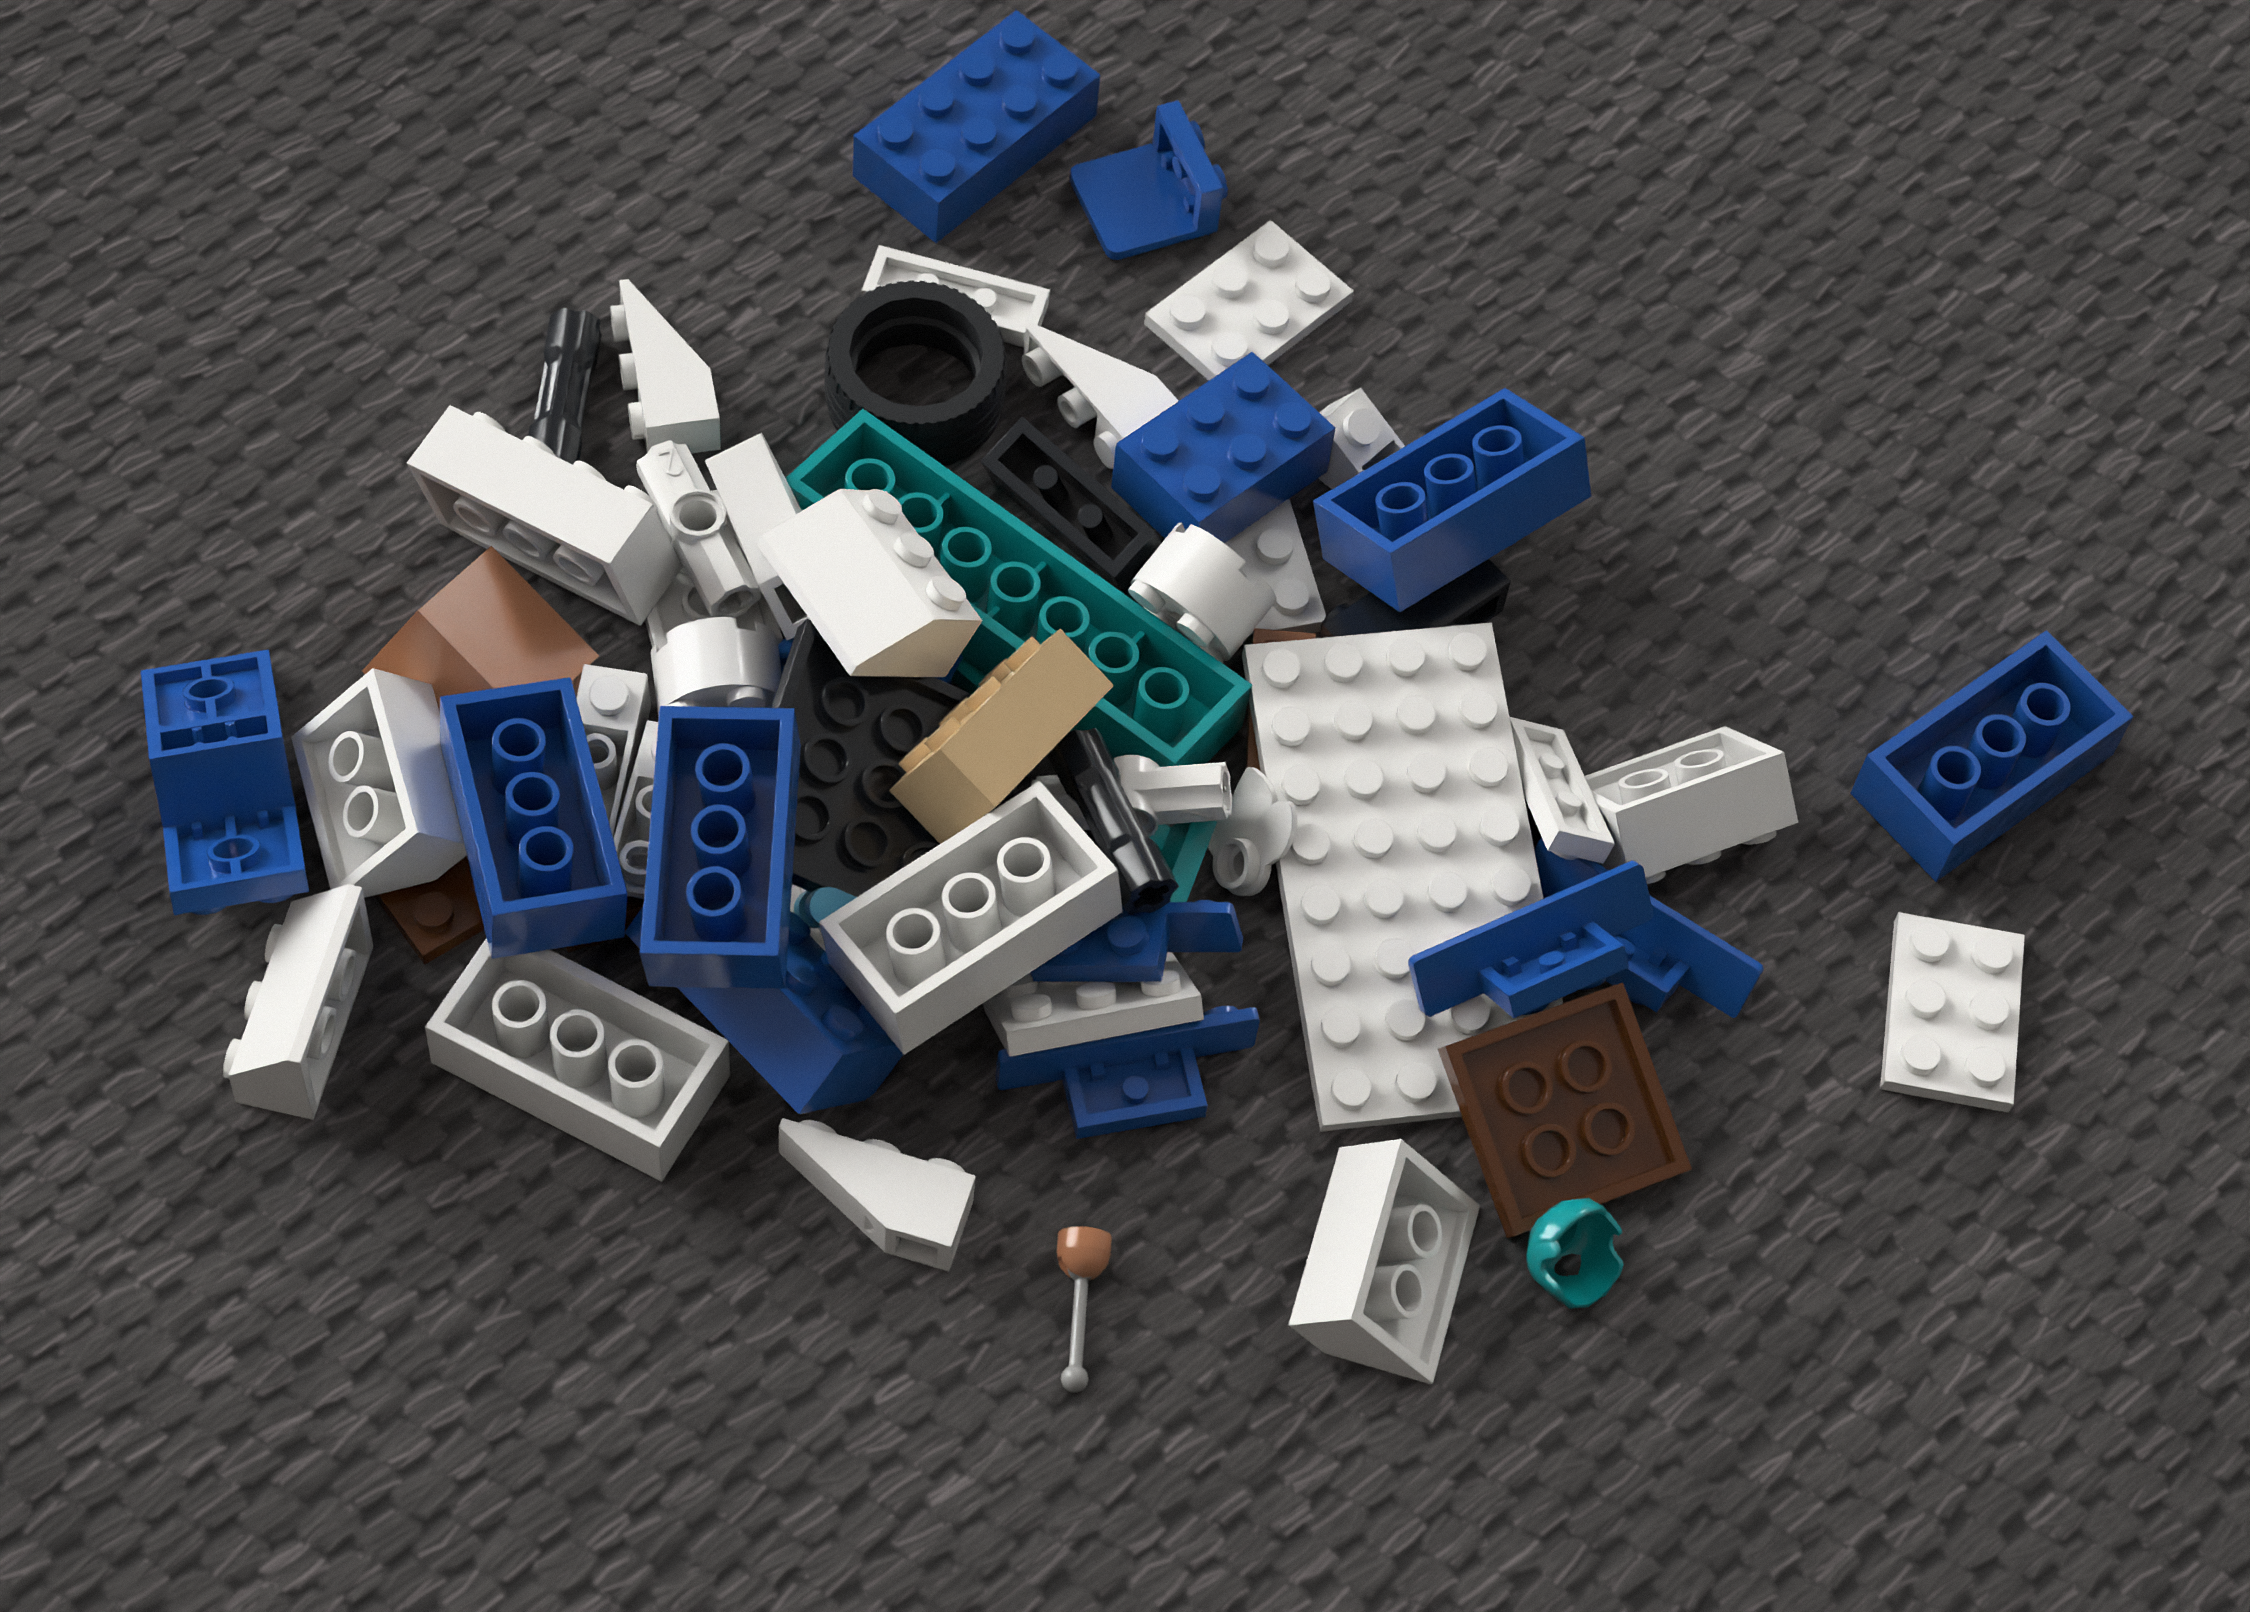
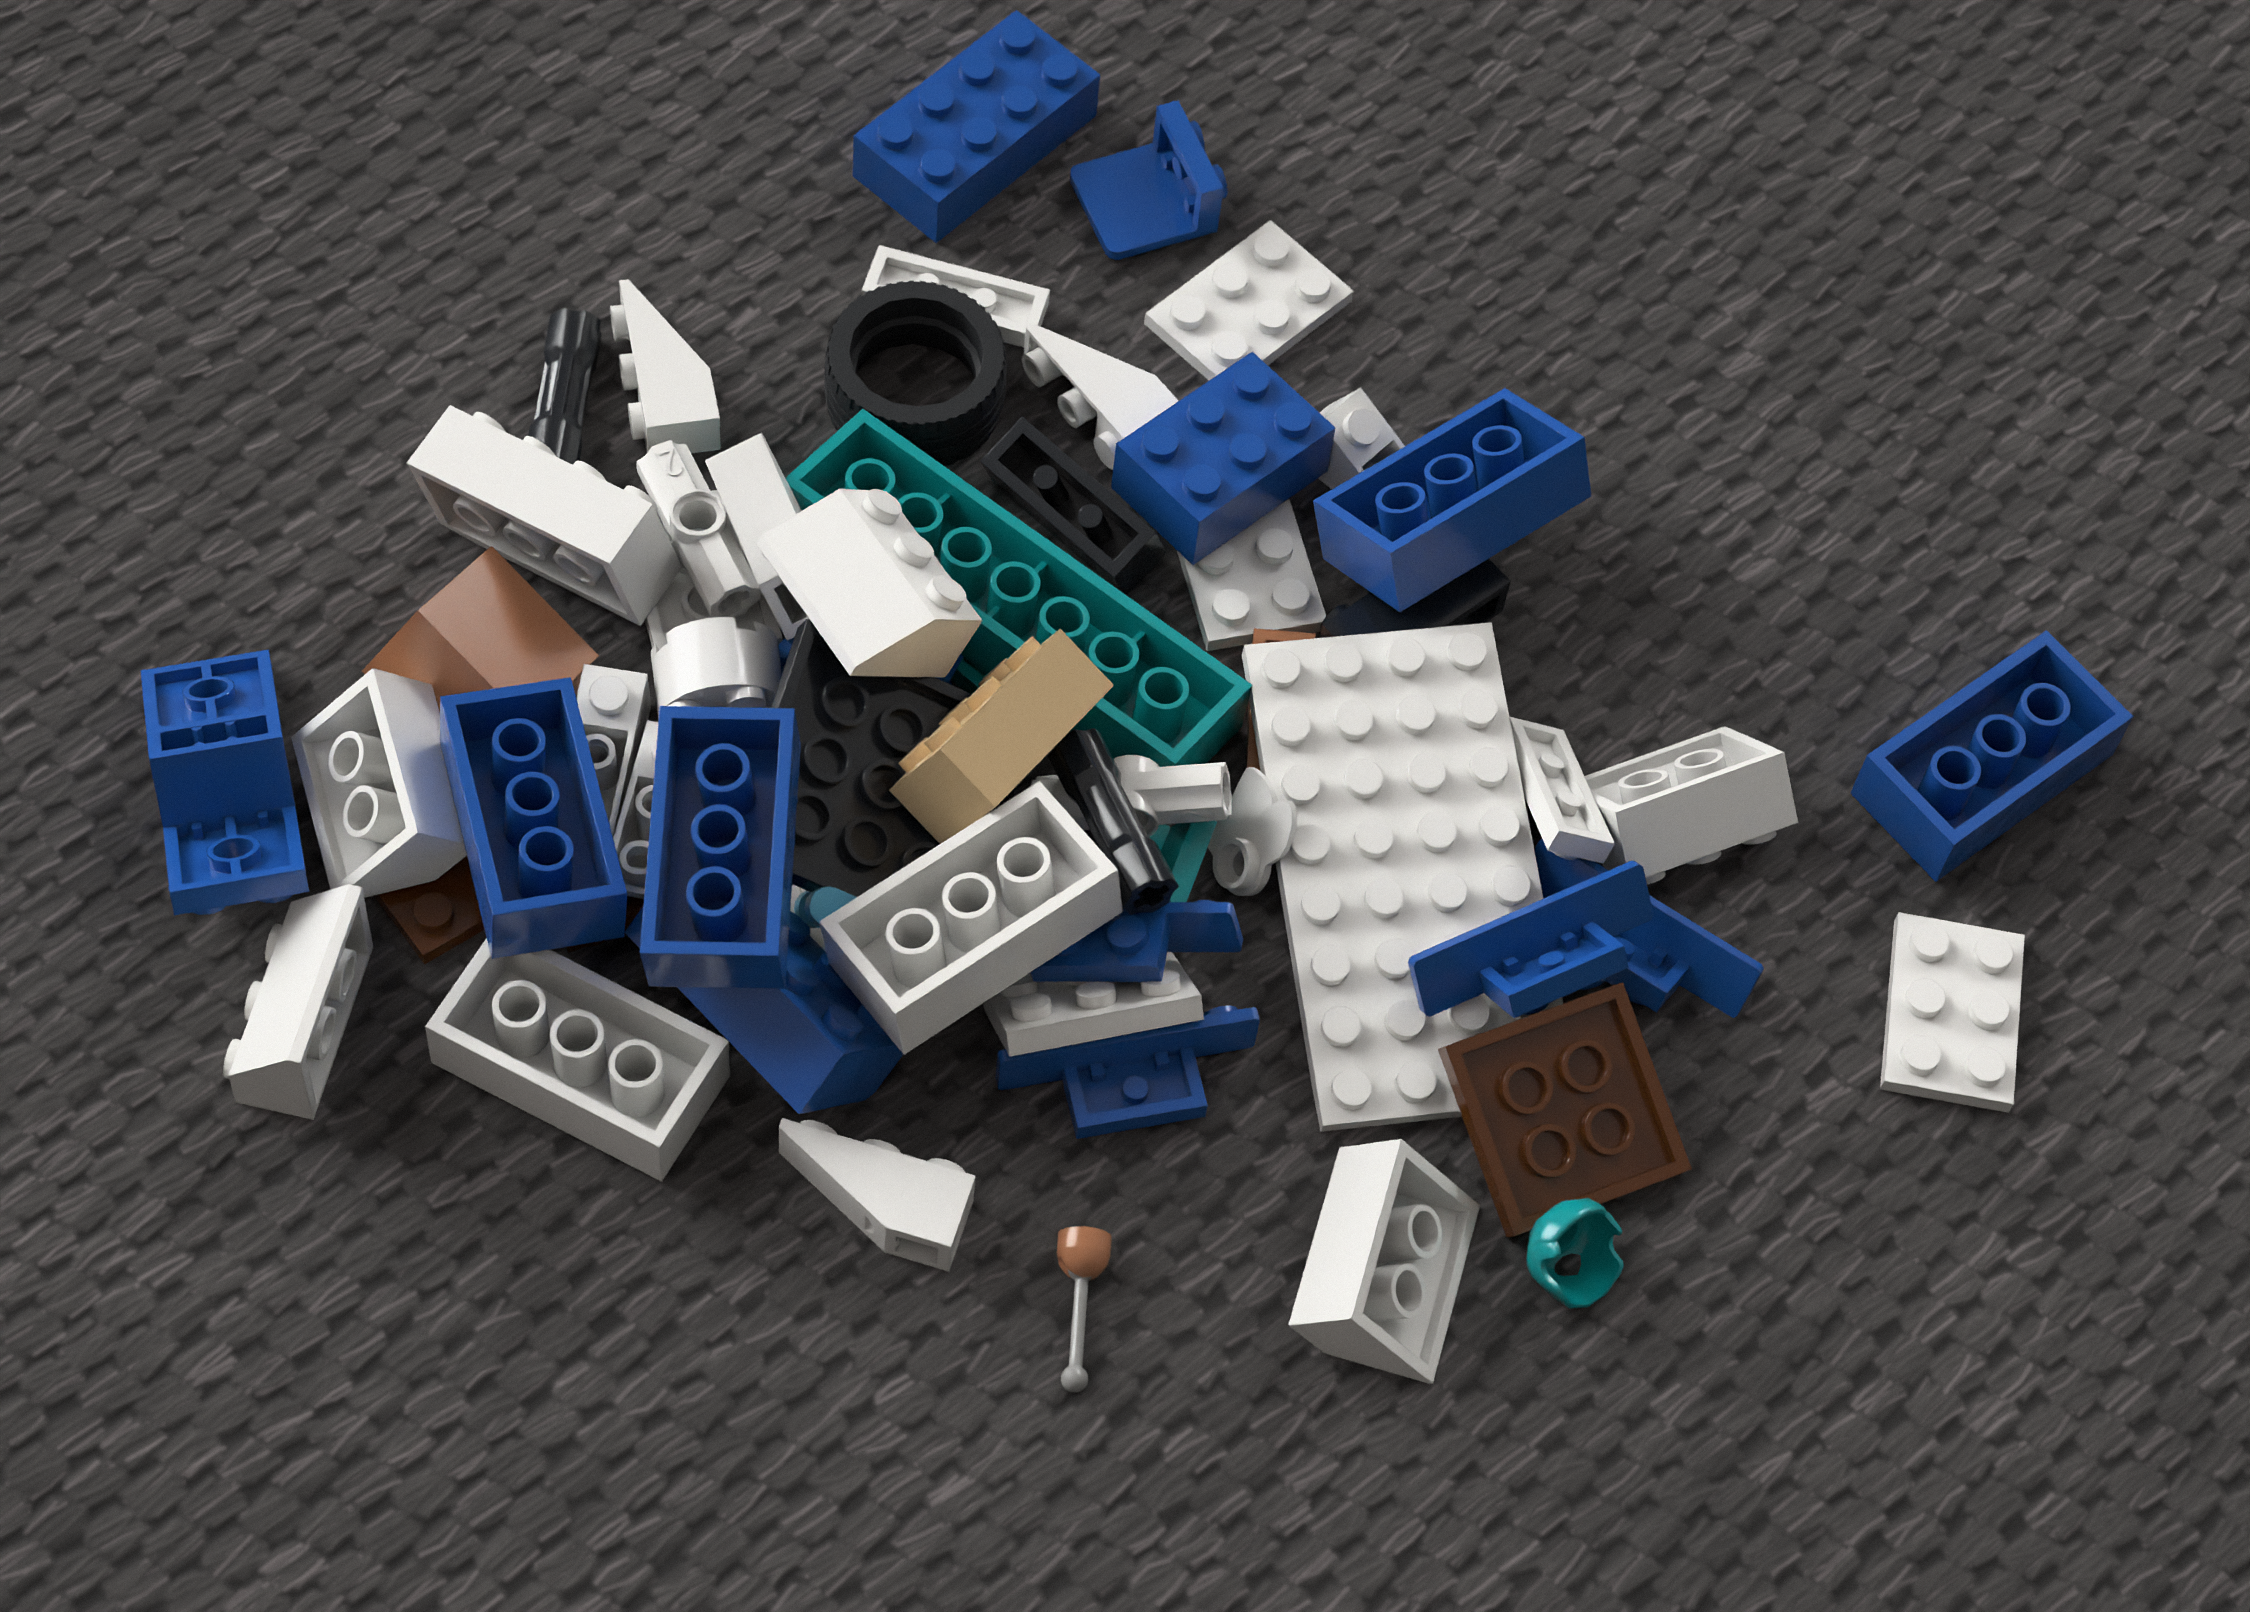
white brick [1128,522,1276,663] -> none

